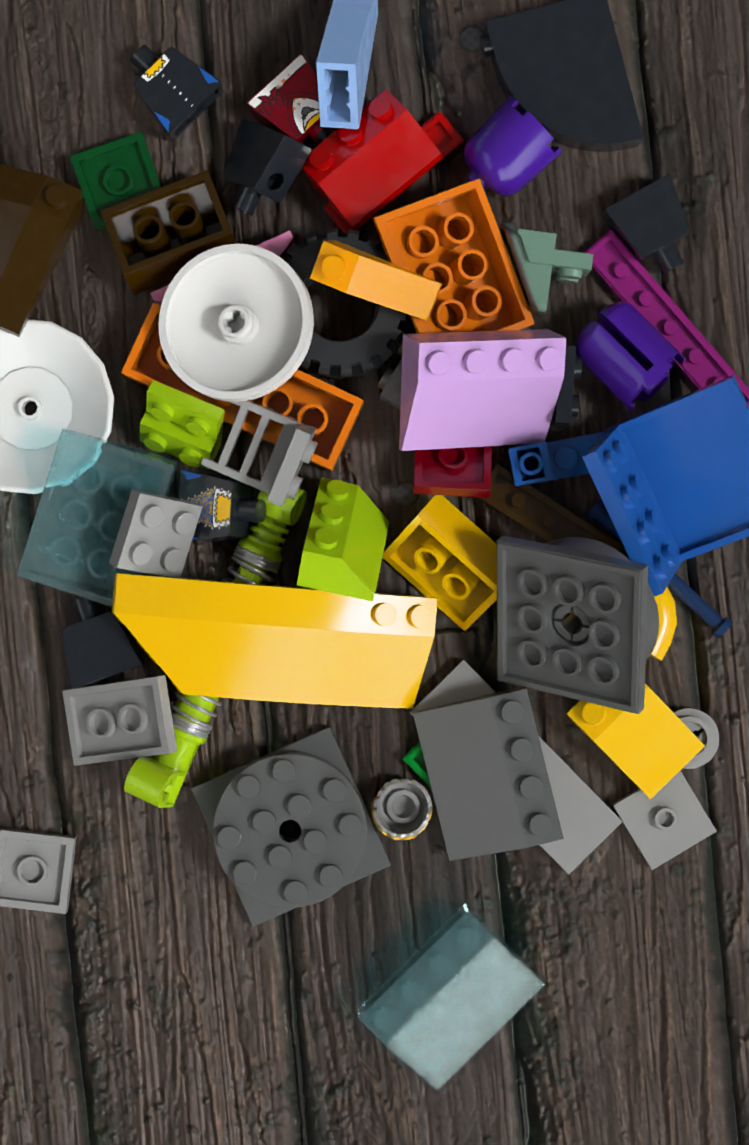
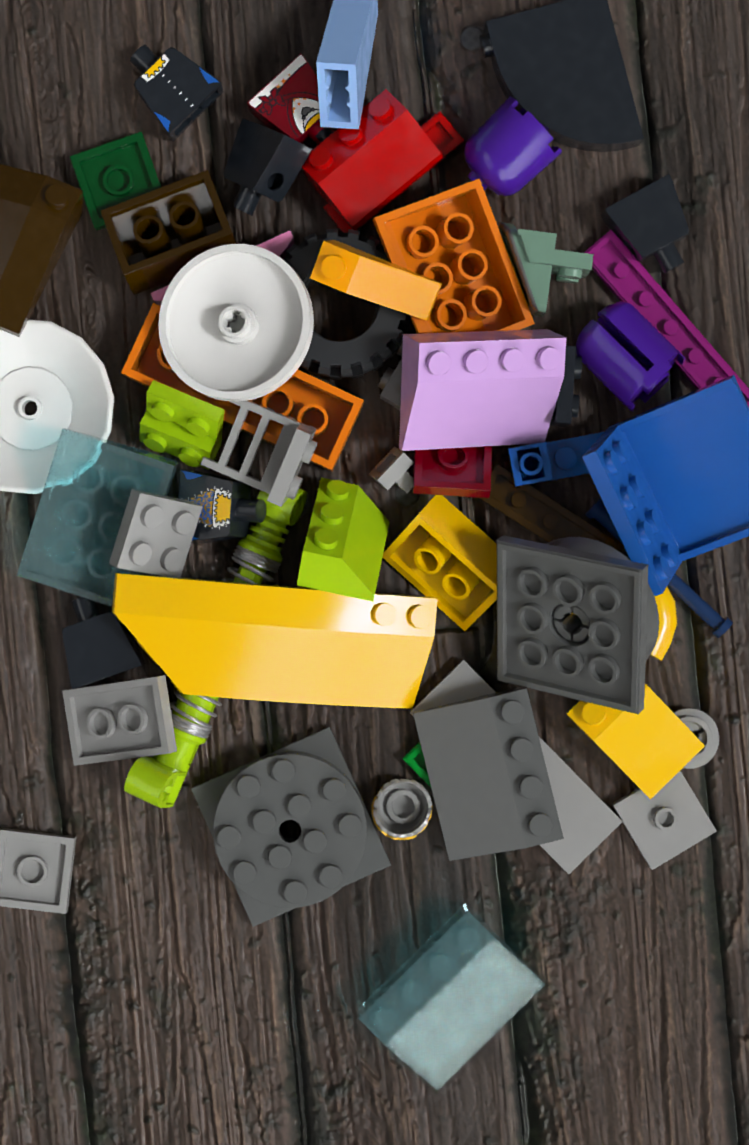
none -> light grey tile [369,446,414,493]

